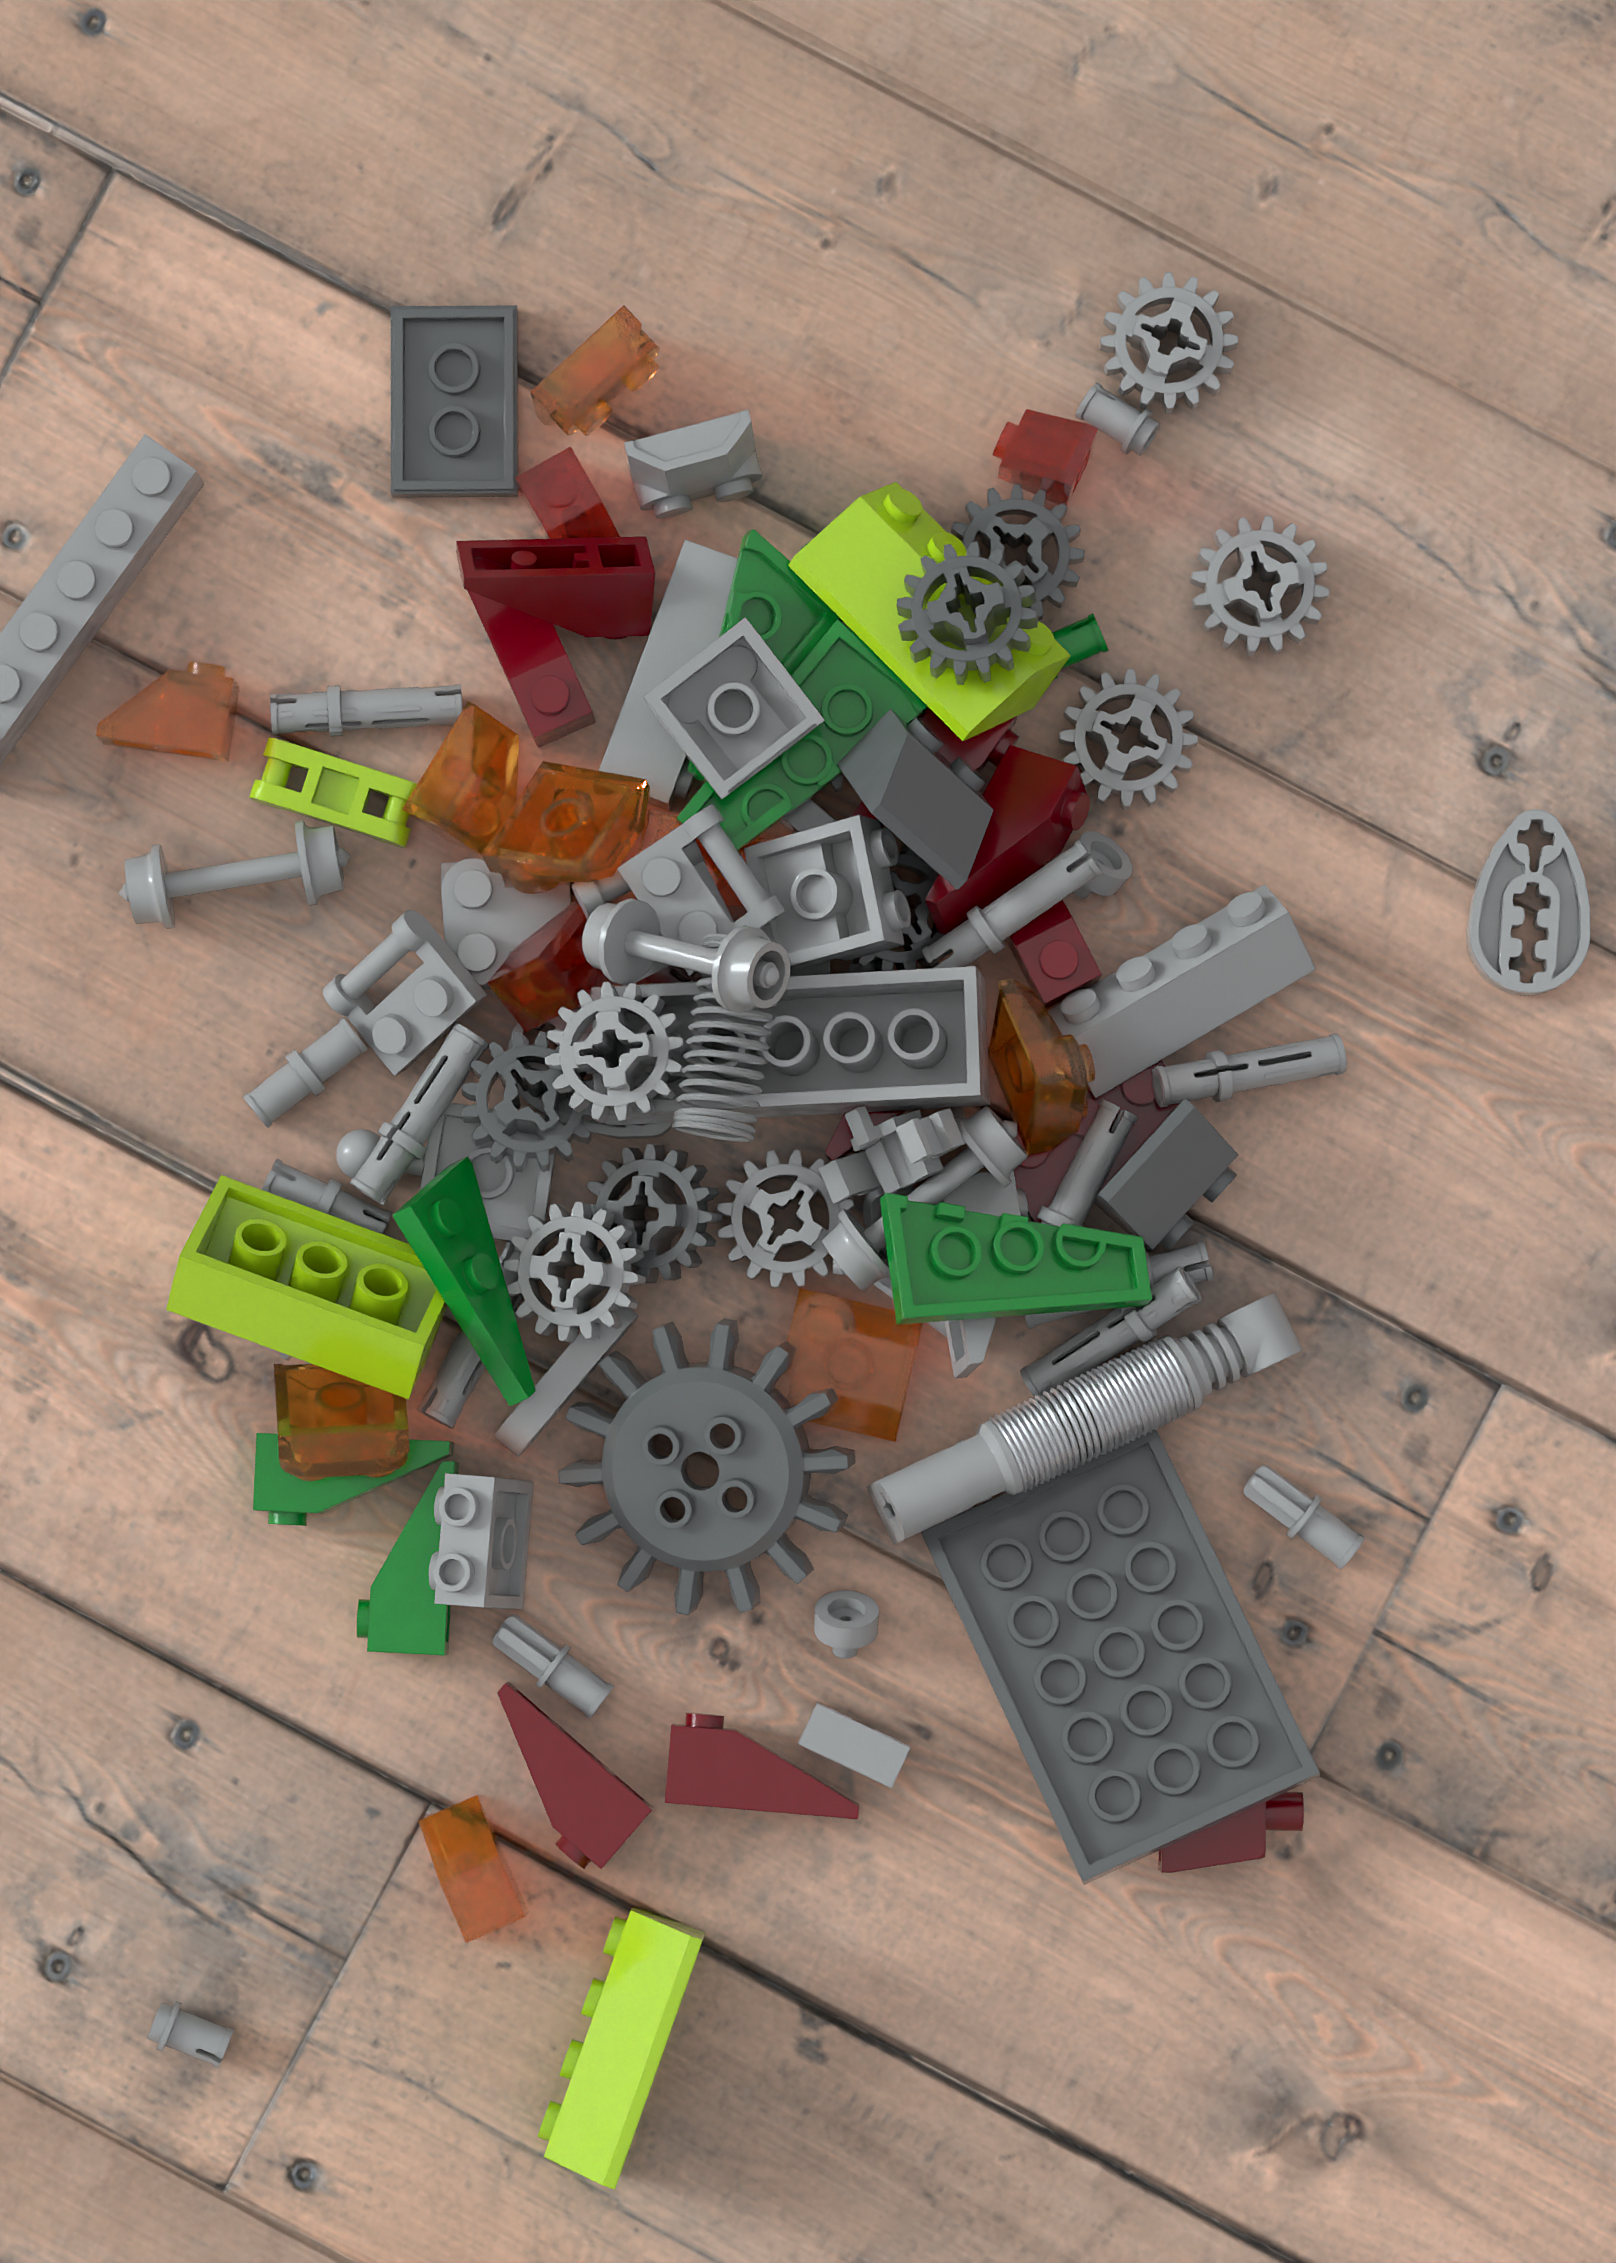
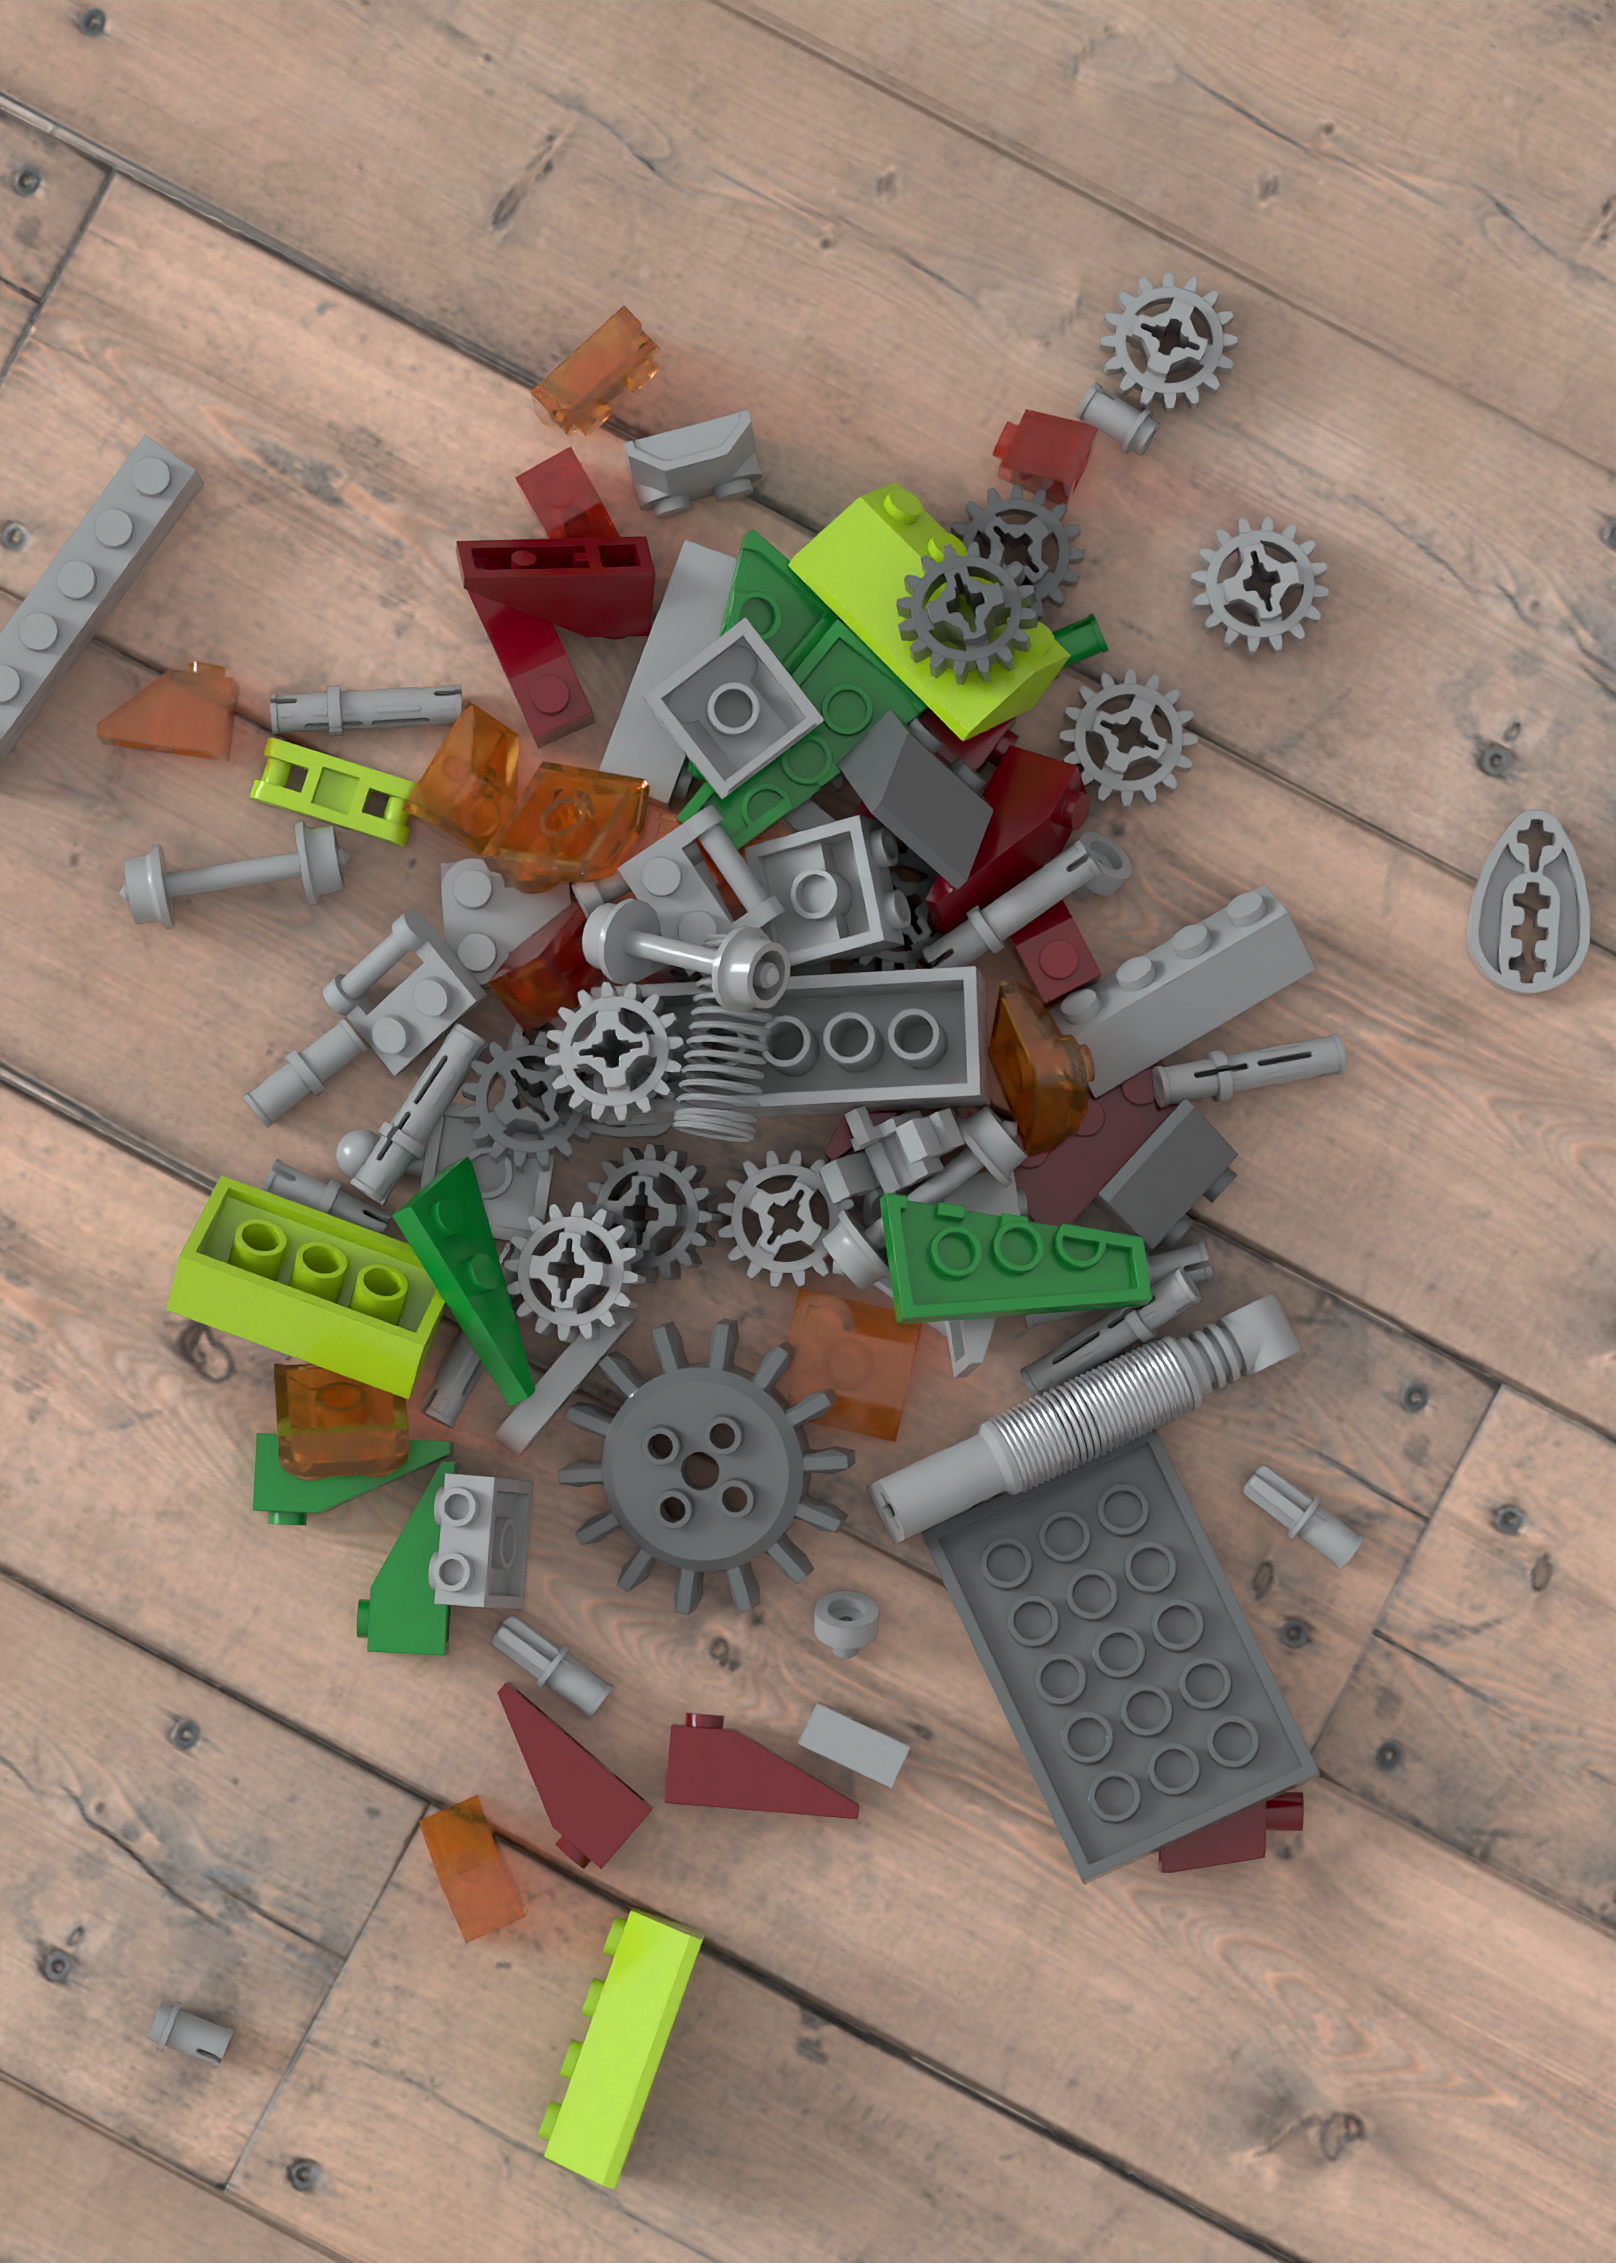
dark grey tile [391,305,518,498] -> none
light grey pin [1037,1099,1138,1227] -> none

